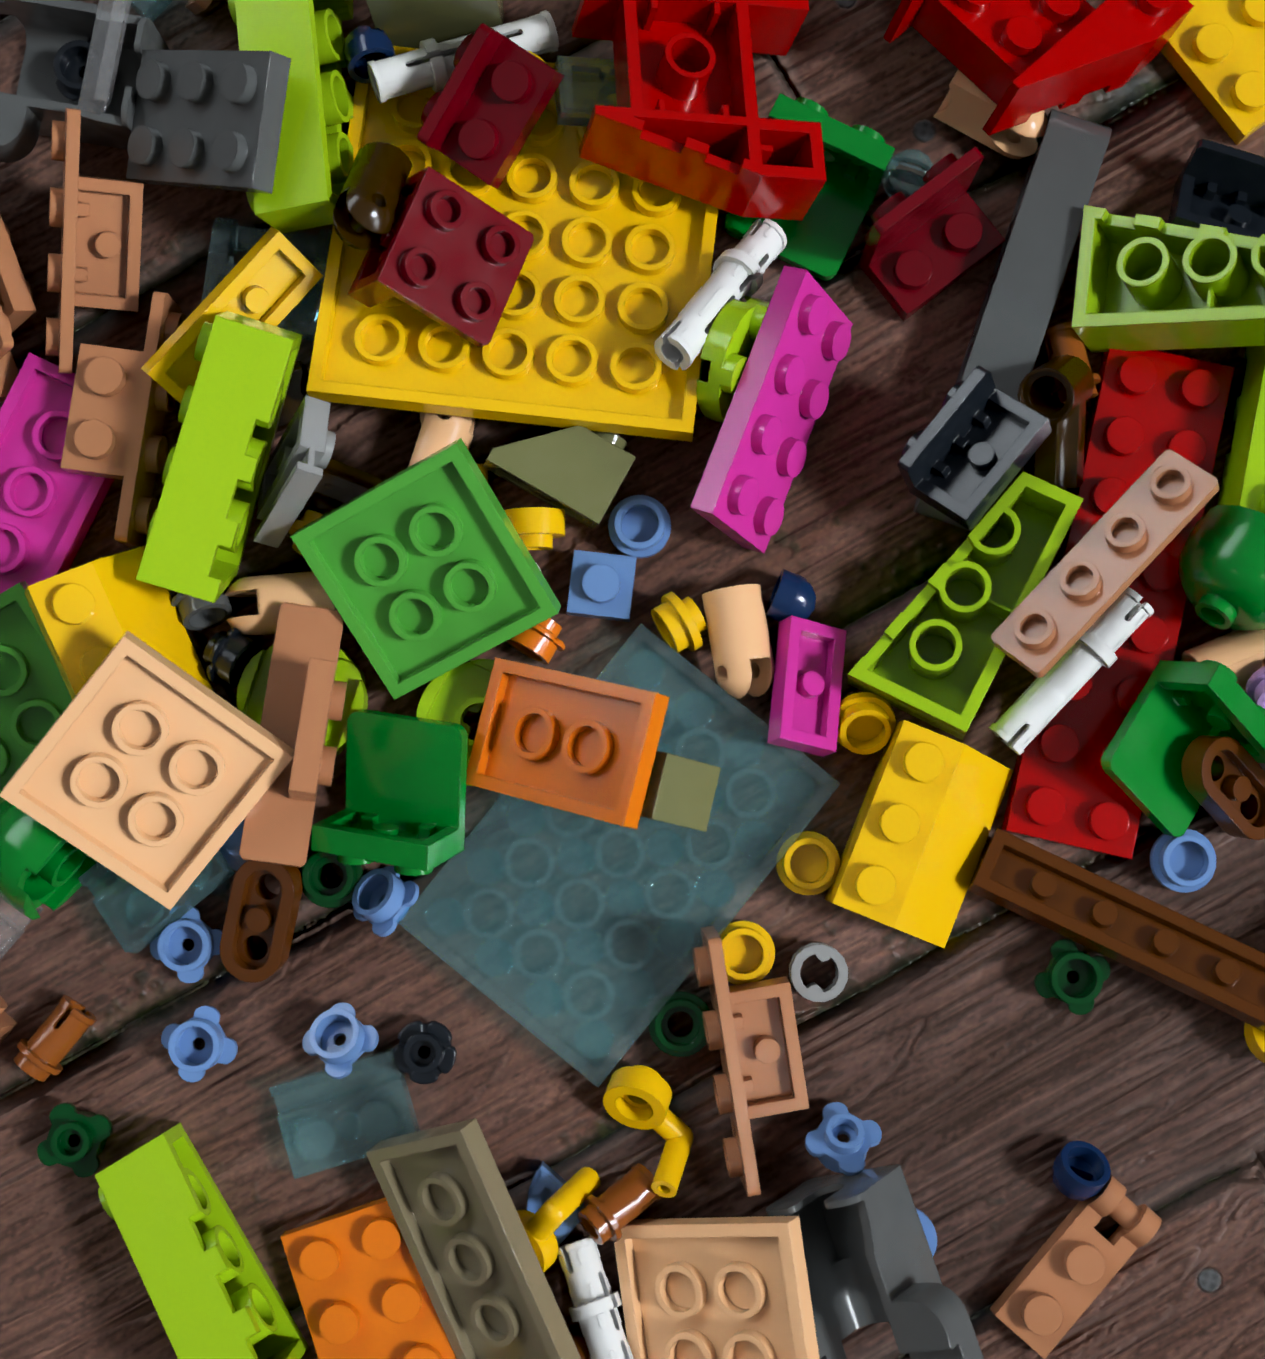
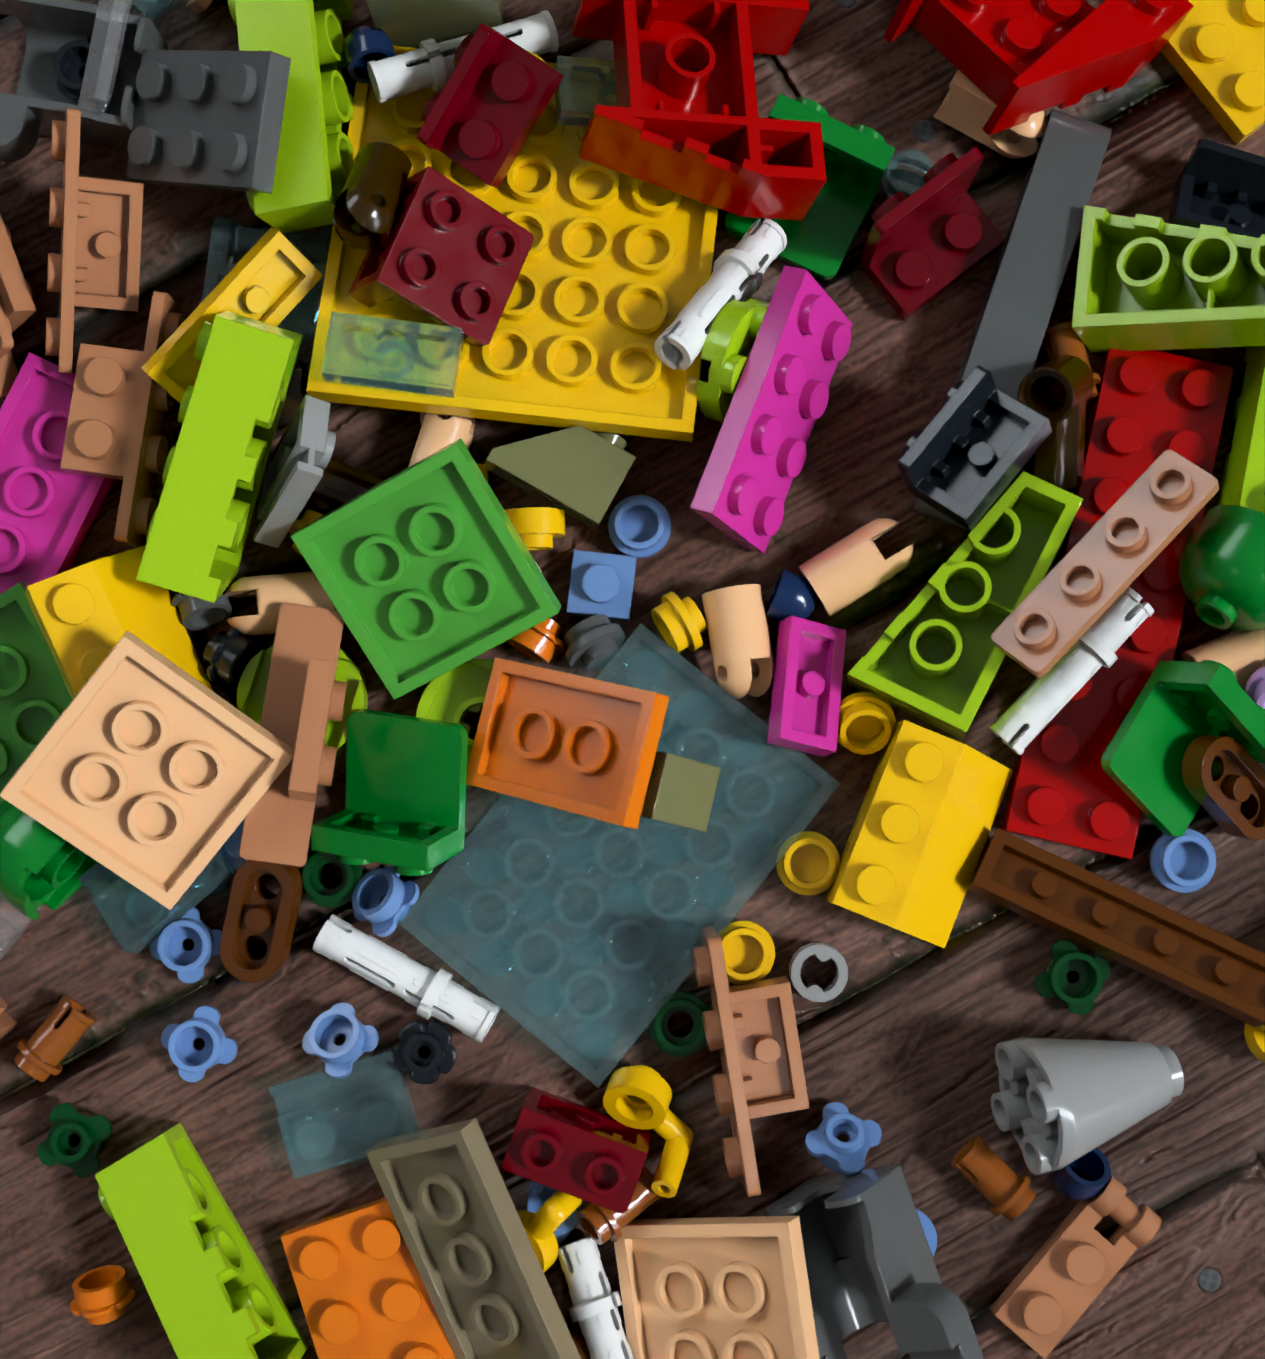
none -> orange plate [69,1265,135,1325]
none -> white pin [312,914,501,1044]
none -> clear light blue plate [321,311,463,398]
none -> dark red bracket [502,1087,651,1213]
none -> dark grey plate [563,614,625,671]
none -> light nougat piece [798,518,914,617]
none -> dark orange pin [950,1135,1036,1221]
none -> light grey cone [991,1037,1184,1175]

